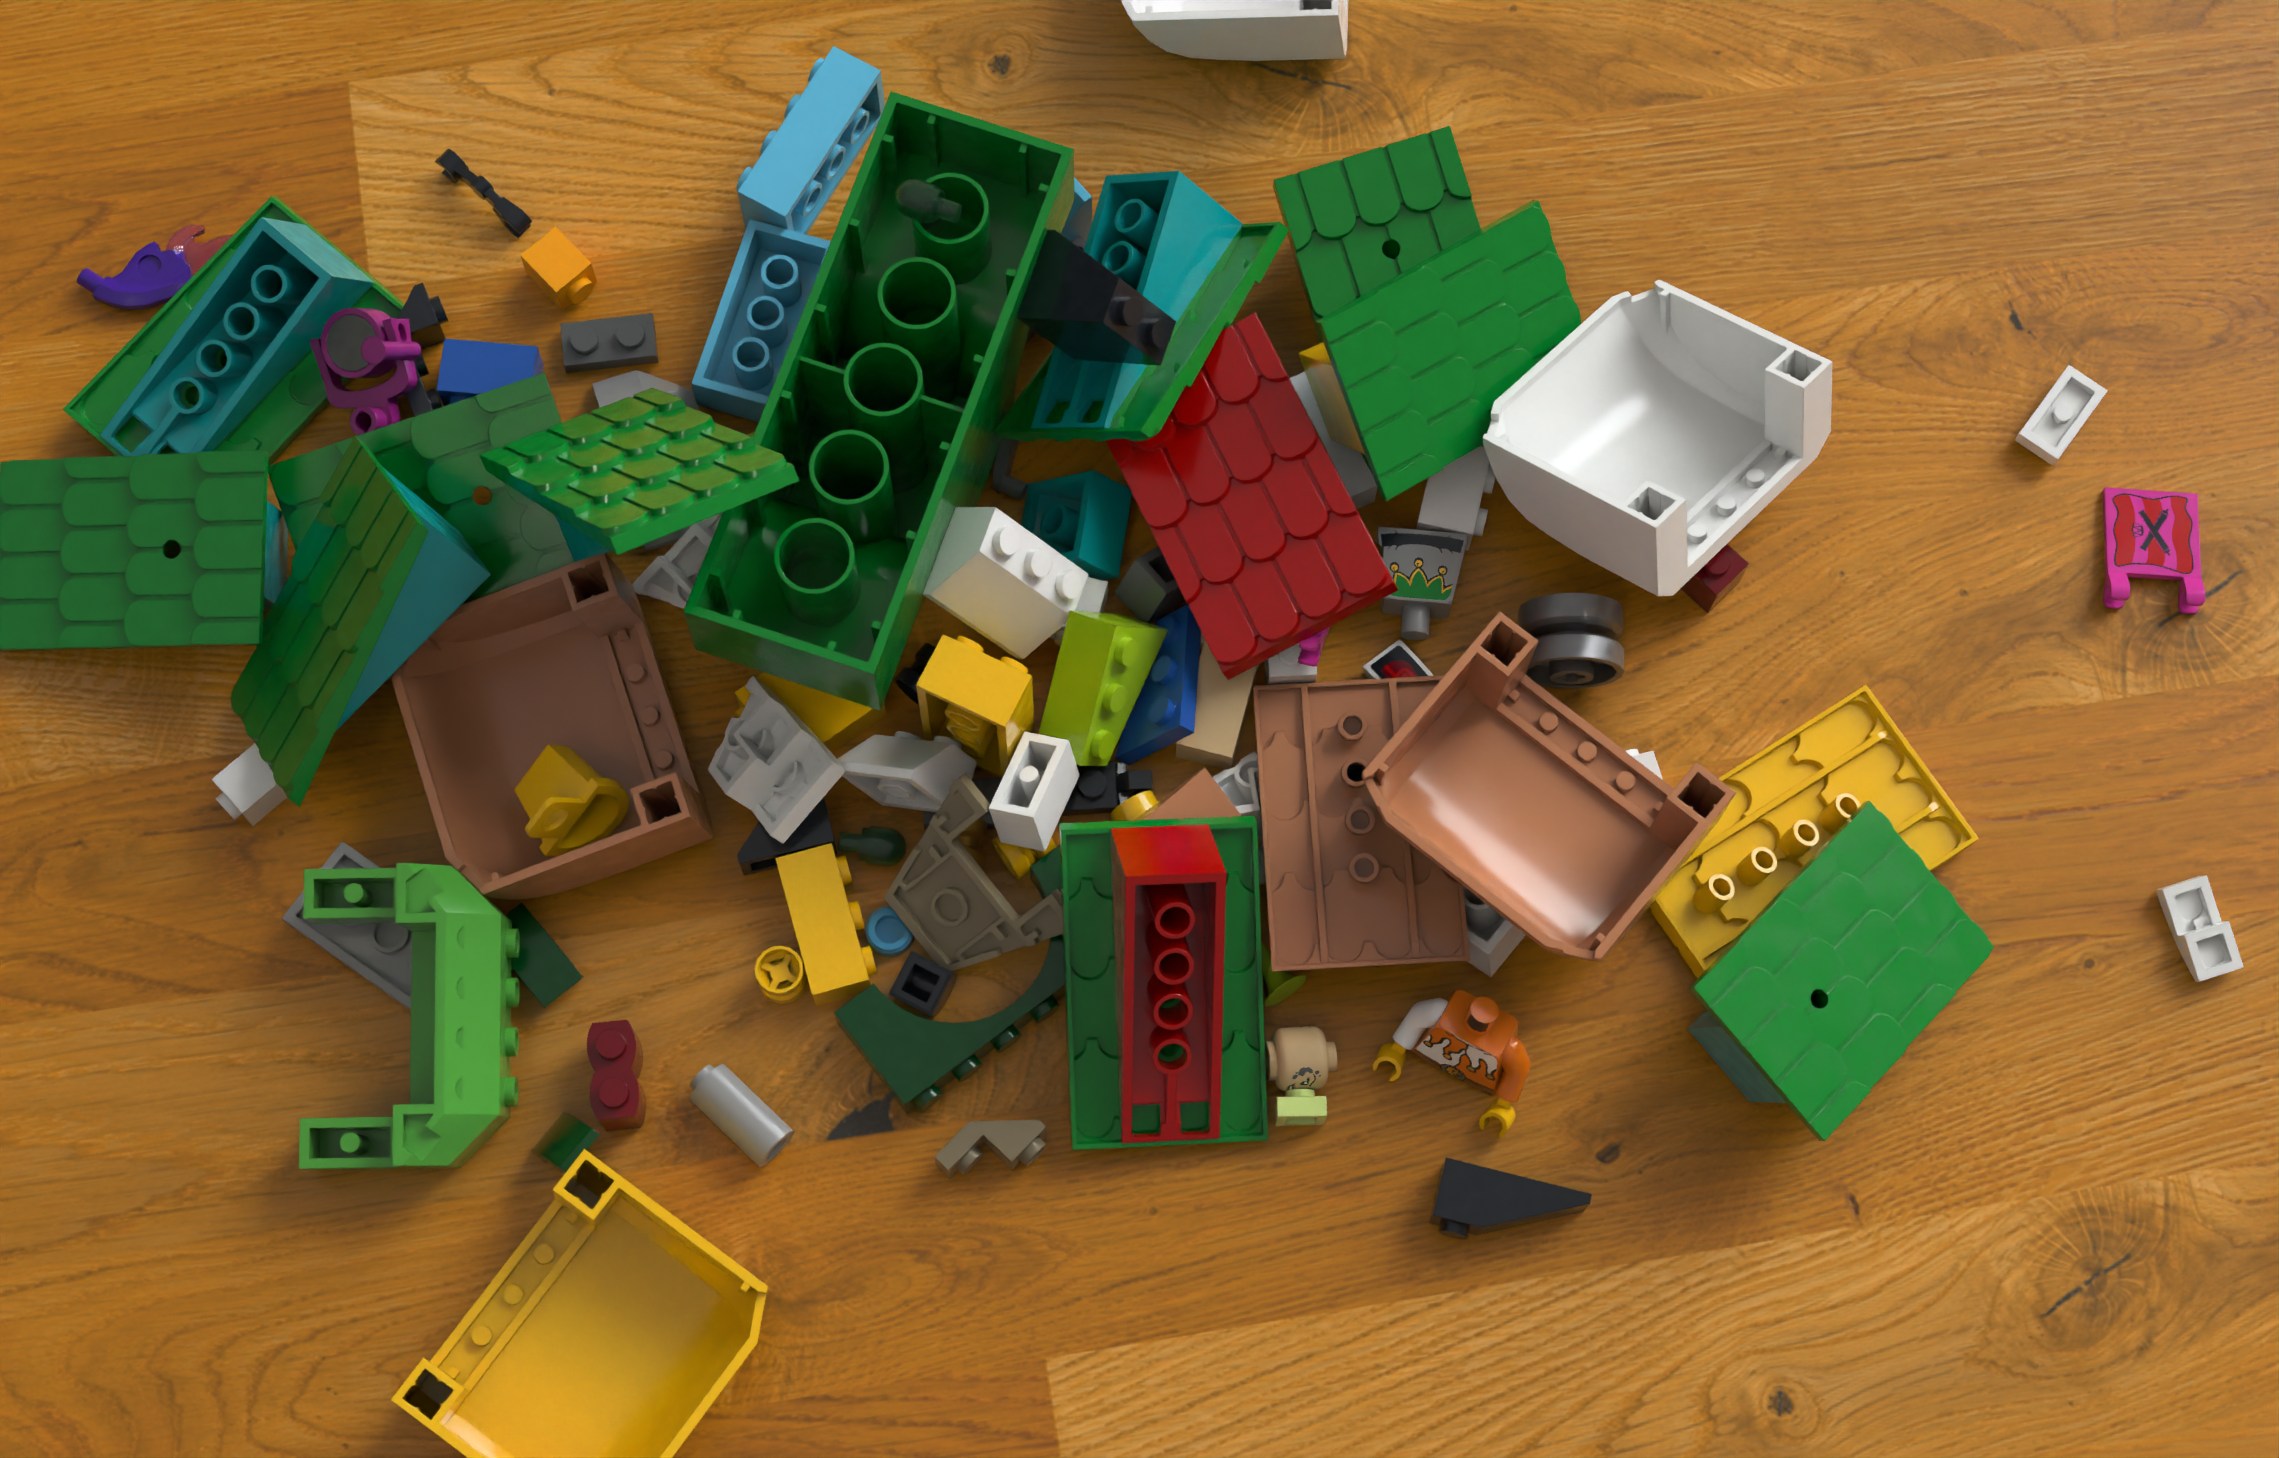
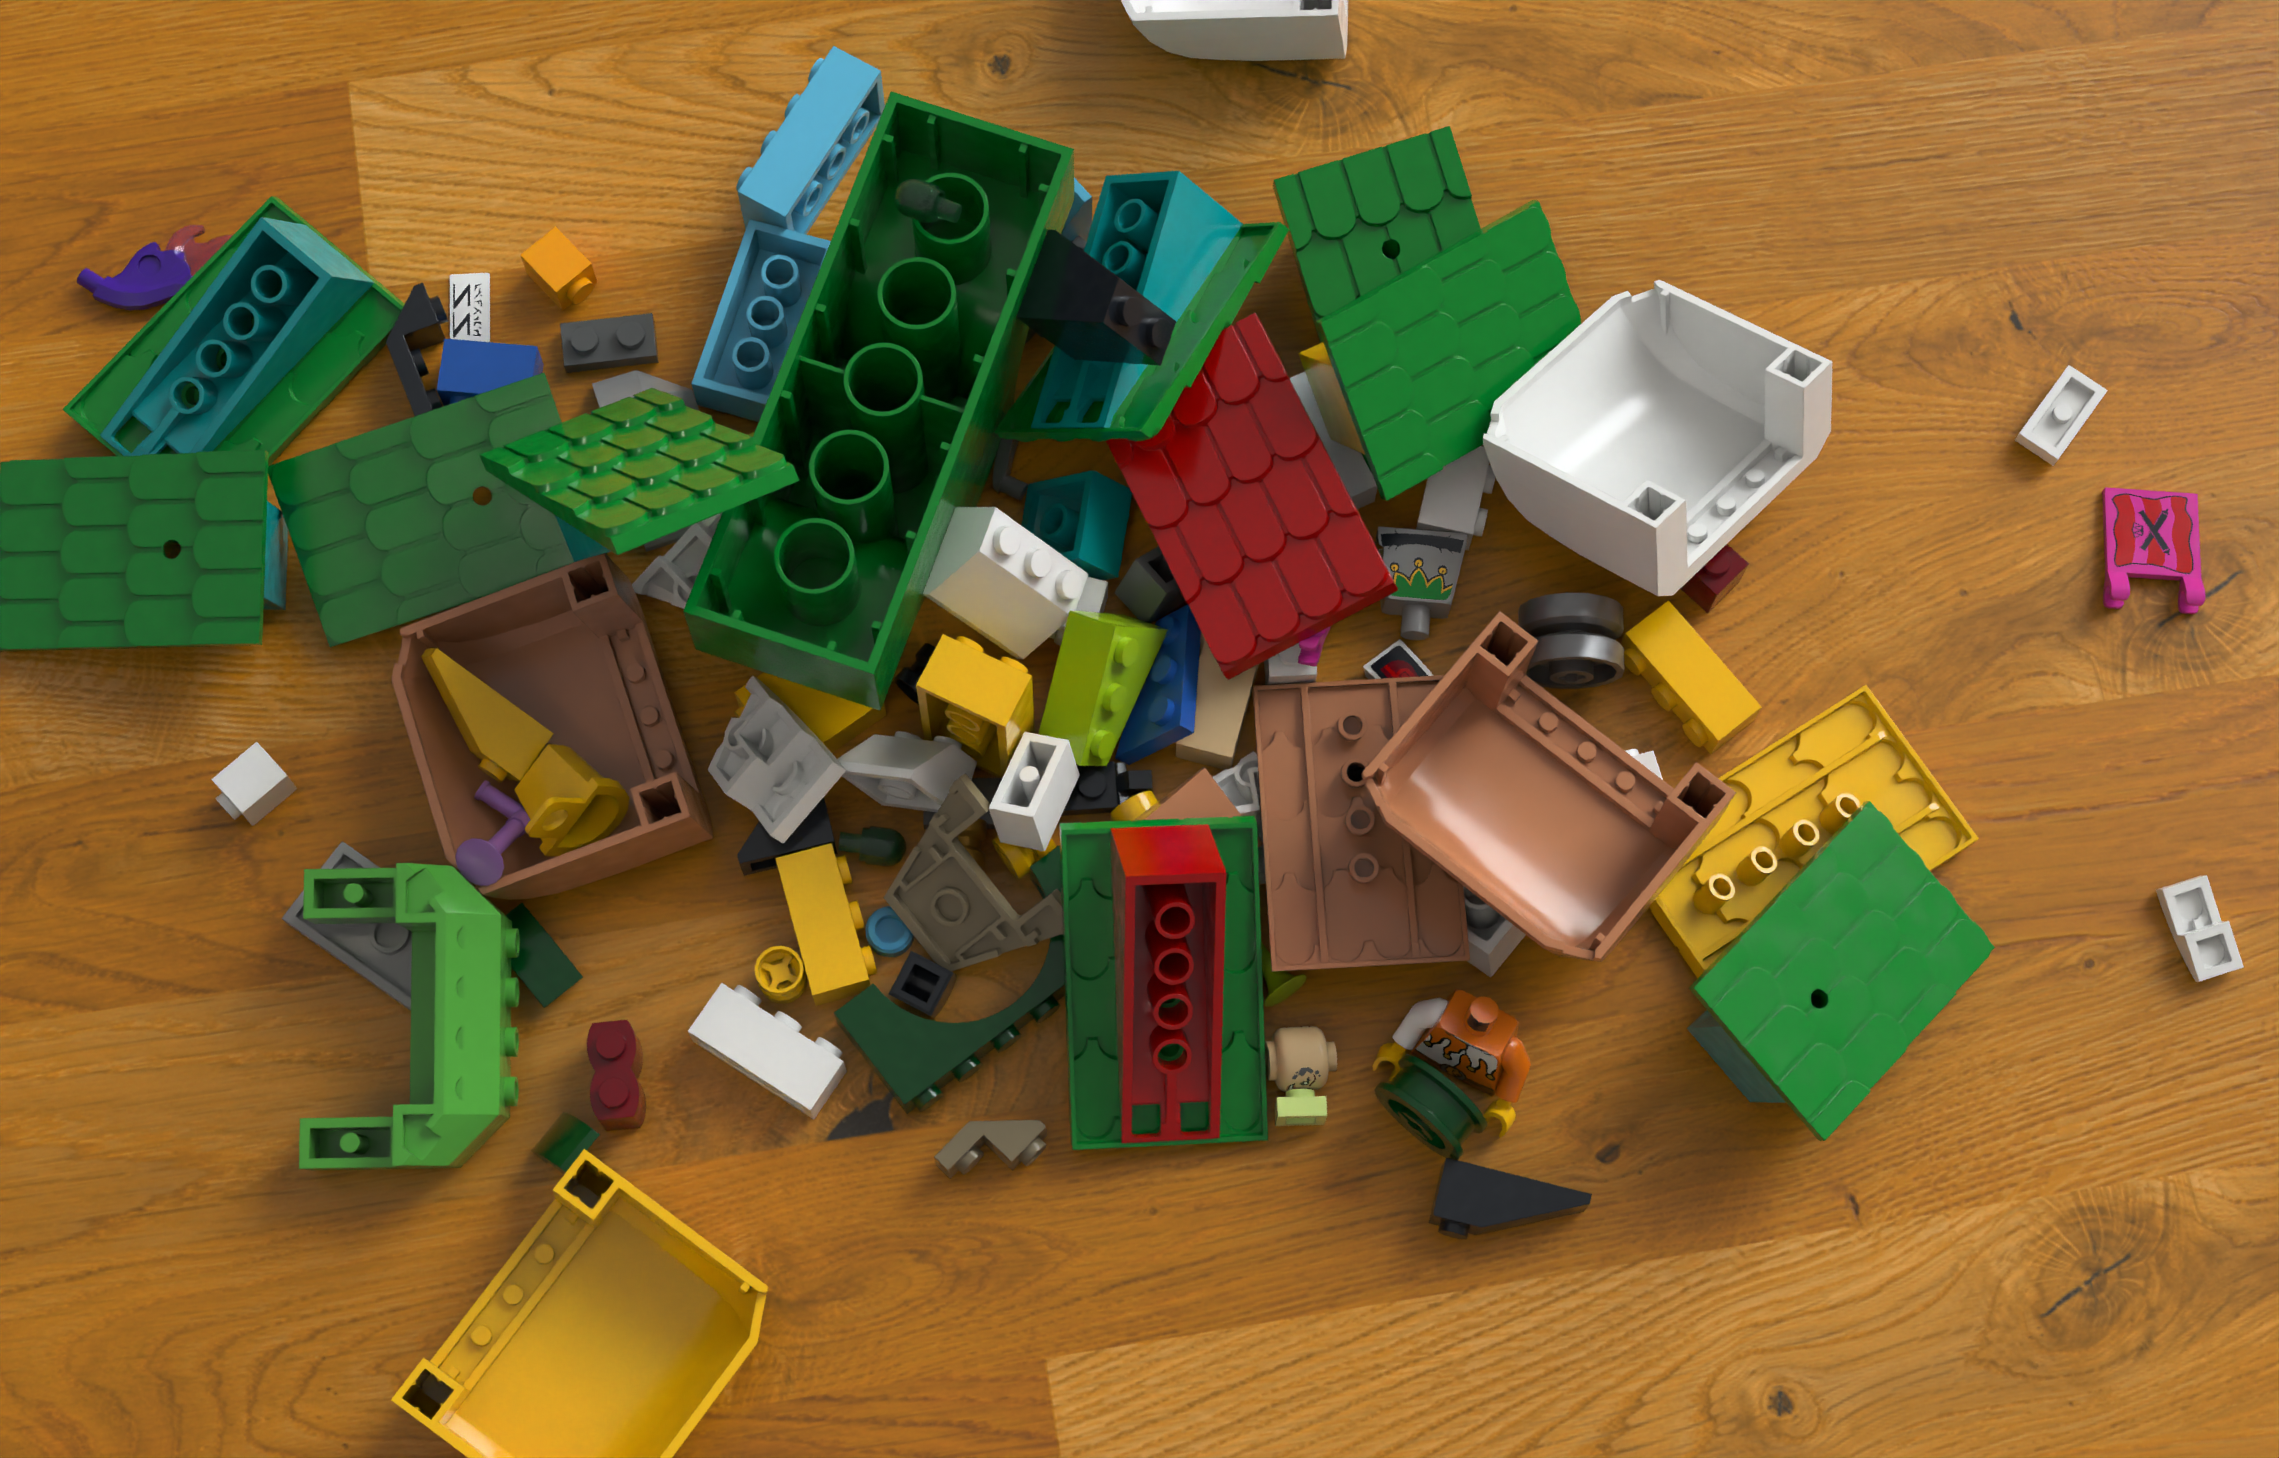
green piece [231,436,491,807] -> none
magenta piece [309,308,421,435] -> none
black piece [435,149,532,238] -> none
light grey brick [689,1064,794,1167] -> none
none -> yellow slope [421,648,554,783]
none -> white sticker [450,273,490,342]
none -> medium lavender piece [455,780,530,886]
none -> white brick [688,983,847,1120]
none -> dark green wheel [1374,1054,1487,1160]
none -> yellow brick [1621,600,1762,754]

